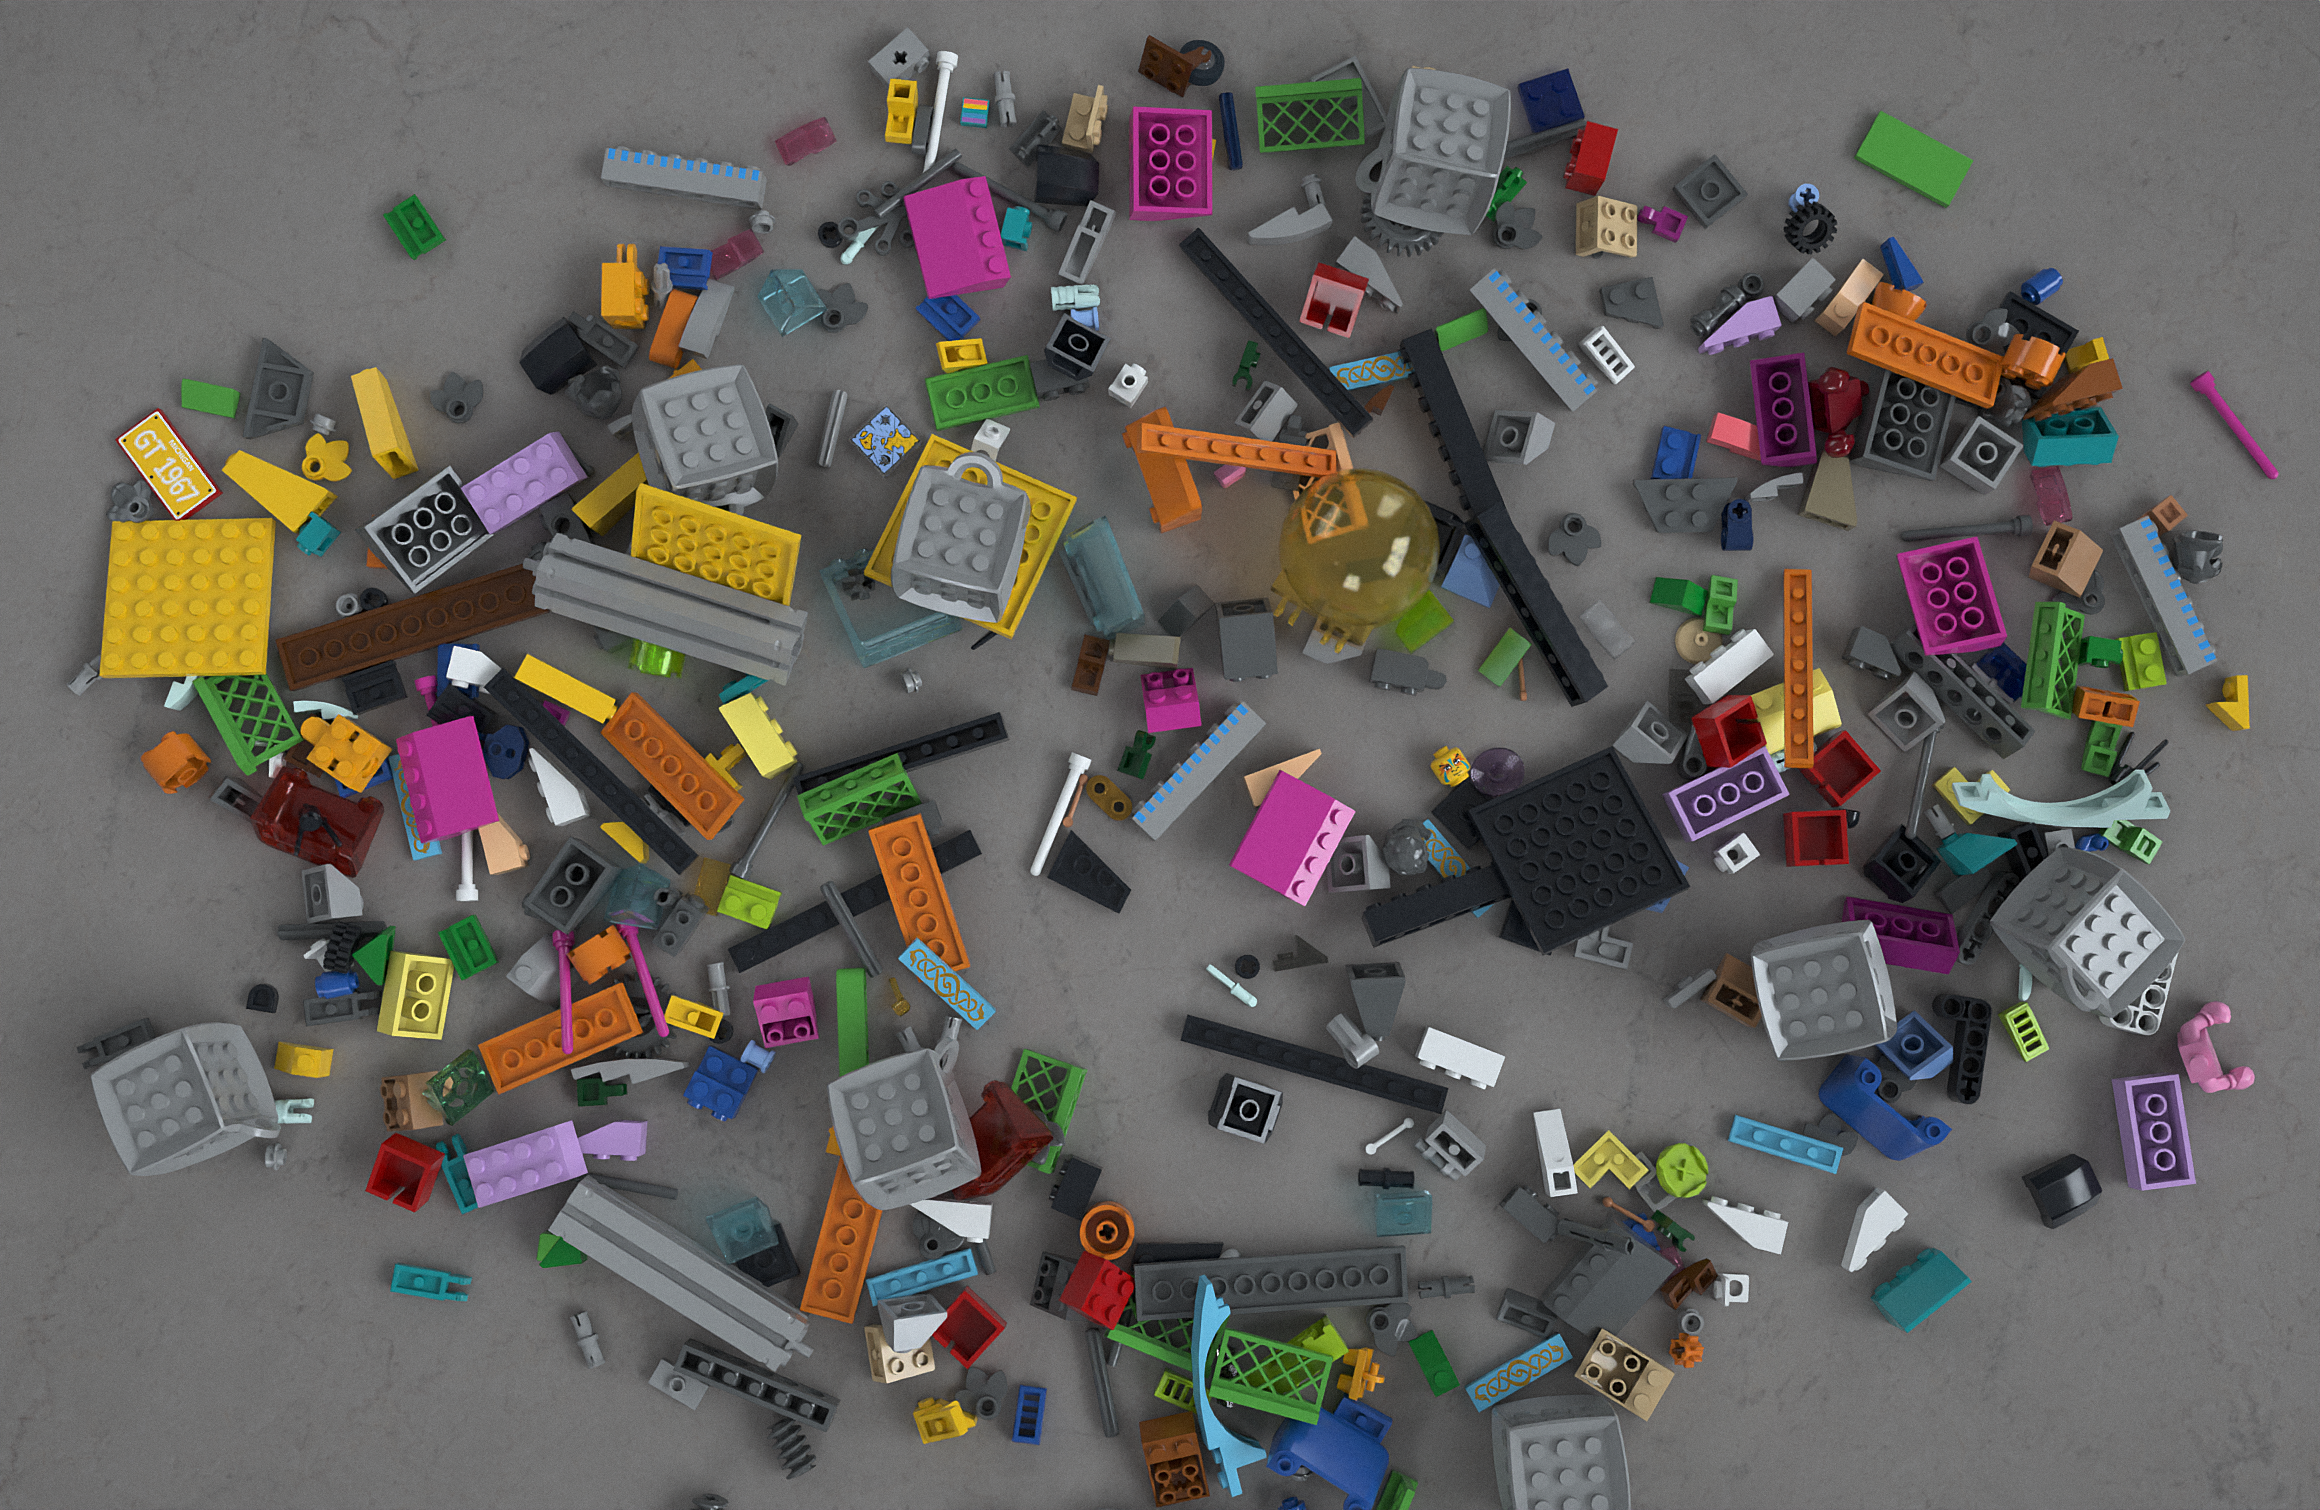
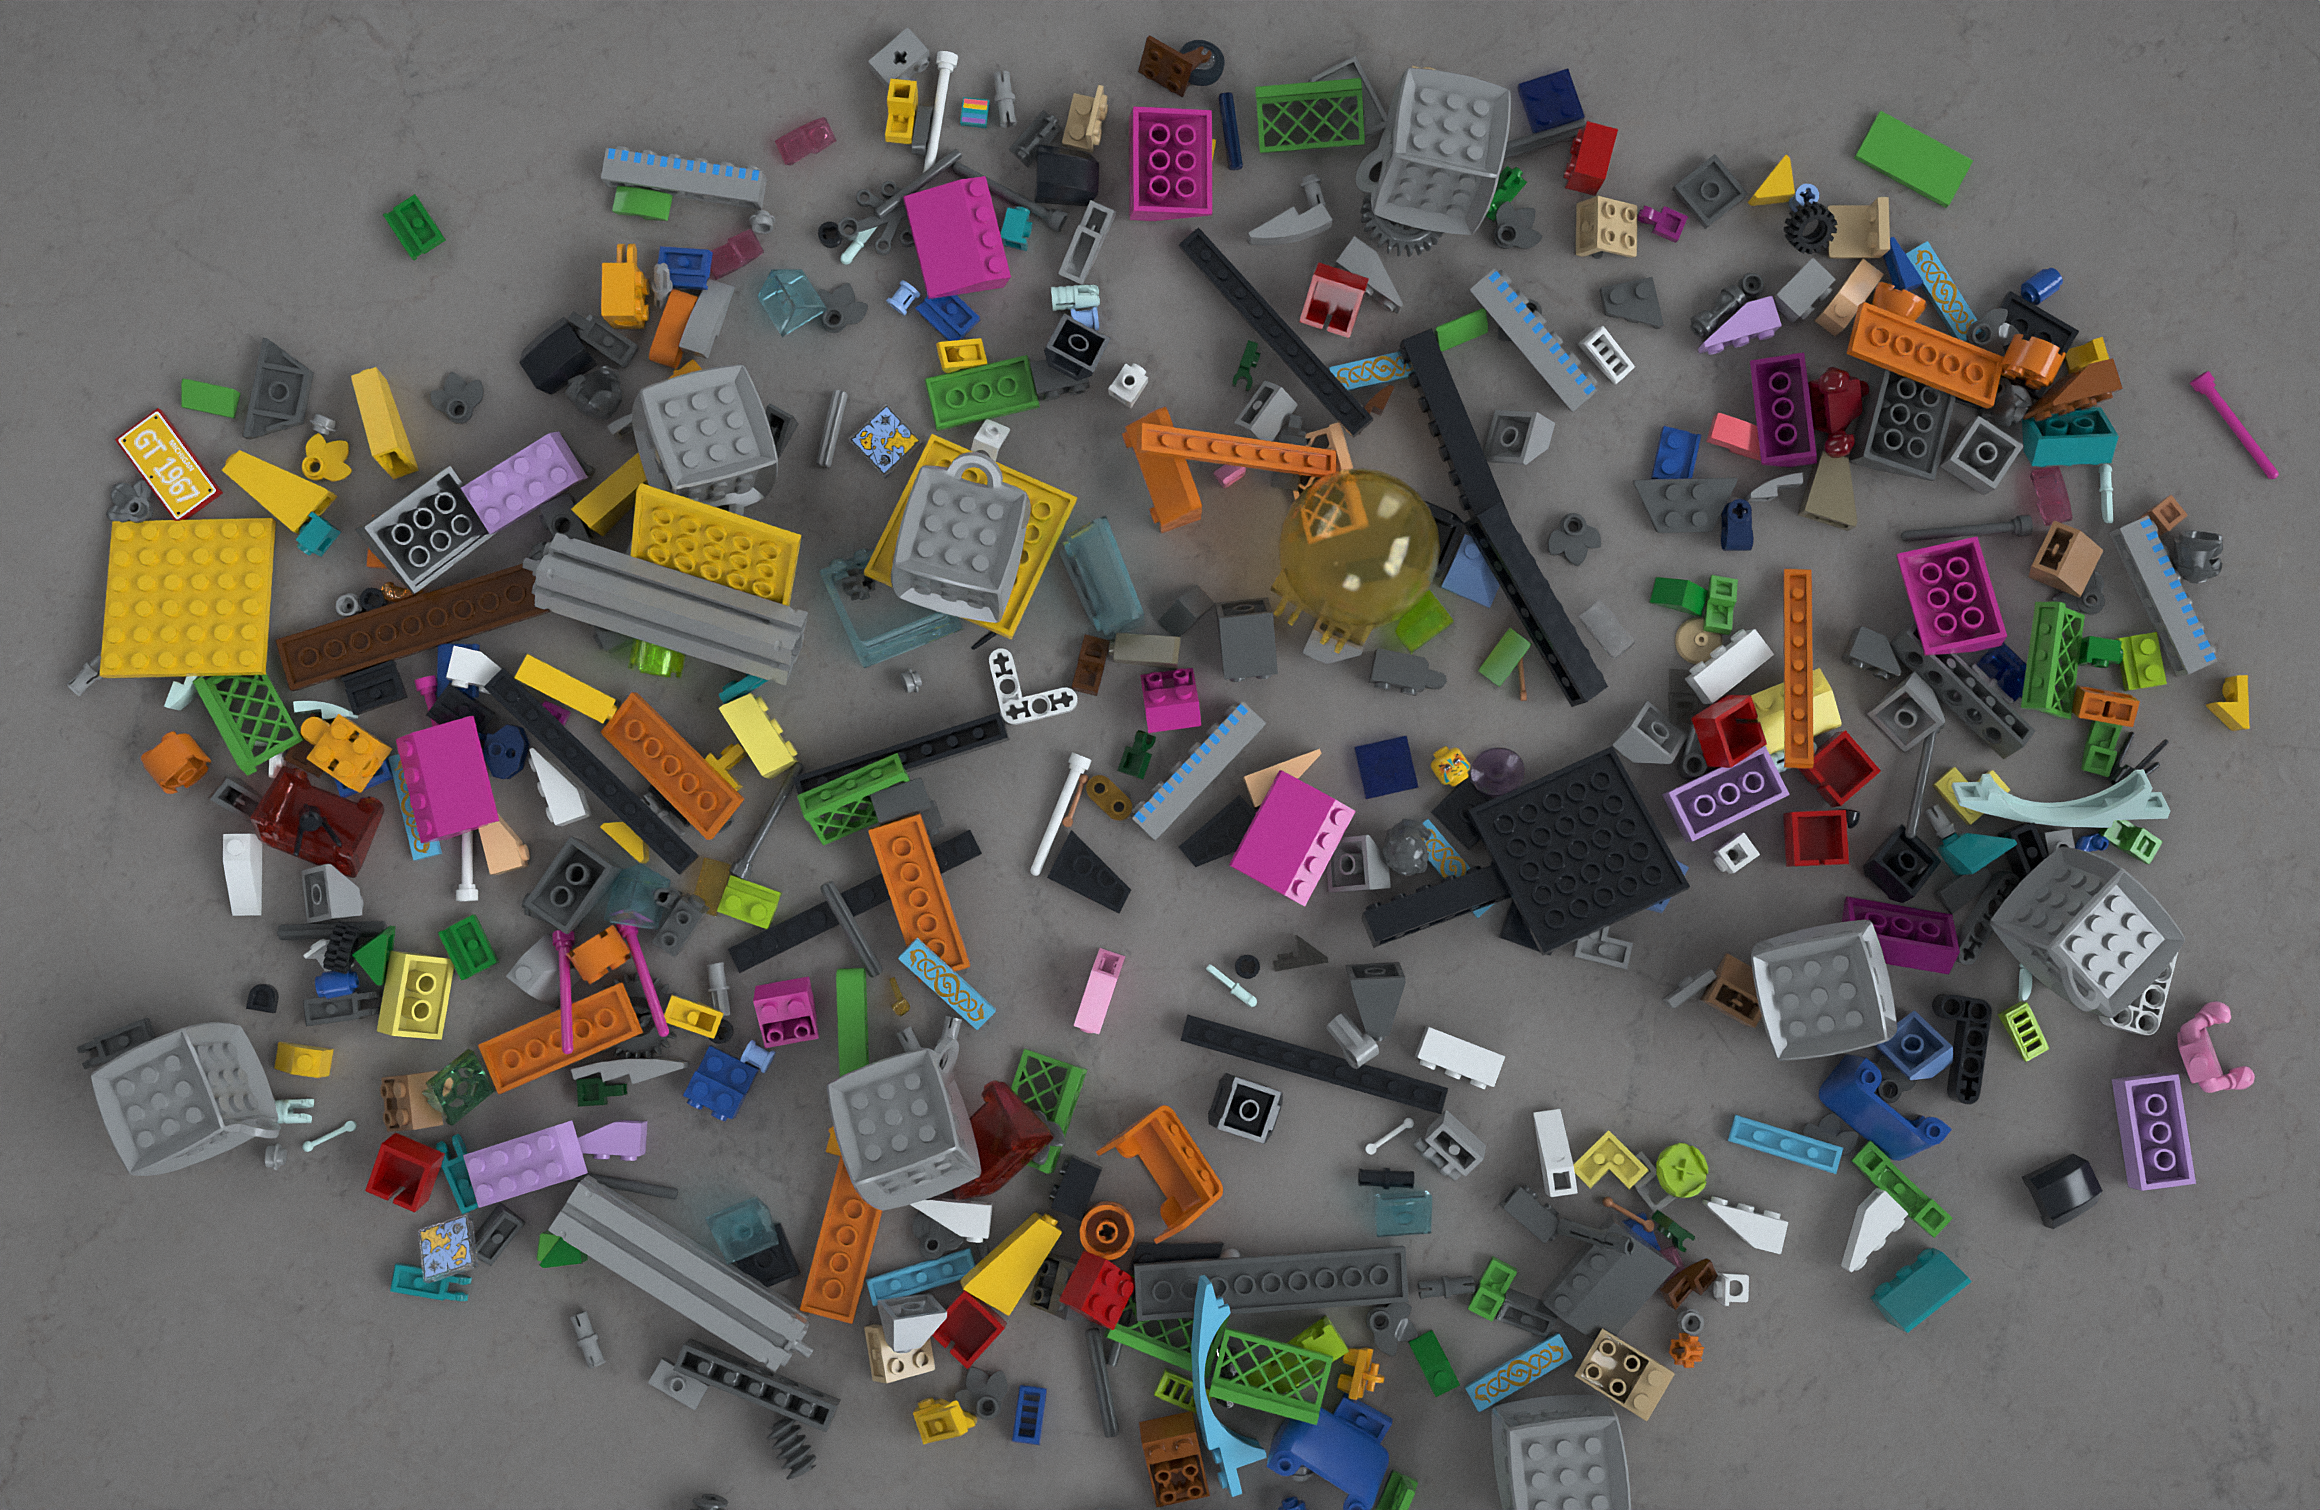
none -> white slope [223,834,263,916]
none -> light aqua hinge [302,1121,357,1152]
none -> clear orange arm [382,582,424,602]
none -> tile [418,1213,478,1284]
none -> dark grey slope [469,1203,525,1266]
none -> bright green slope [612,186,673,221]
none -> dark grey slope [870,778,932,825]
none -> light blue bush [886,280,921,316]
none -> yellow slope [960,1212,1062,1316]
none -> white beam [989,648,1078,725]
none -> bright pink slope [1074,948,1125,1034]
none -> orange windscreen [1096,1105,1223,1244]
none -> black wing [1178,795,1256,868]
none -> clear blue plate [1354,735,1419,800]
none -> bright green slope [1468,1256,1517,1322]
none -> yellow slope [1748,155,1795,206]
none -> tan bracket [1827,197,1890,259]
none -> bright green slope [1851,1141,1953,1238]
none -> medium azure tile [1906,241,1982,341]
none -> light aqua piece [2099,464,2113,523]

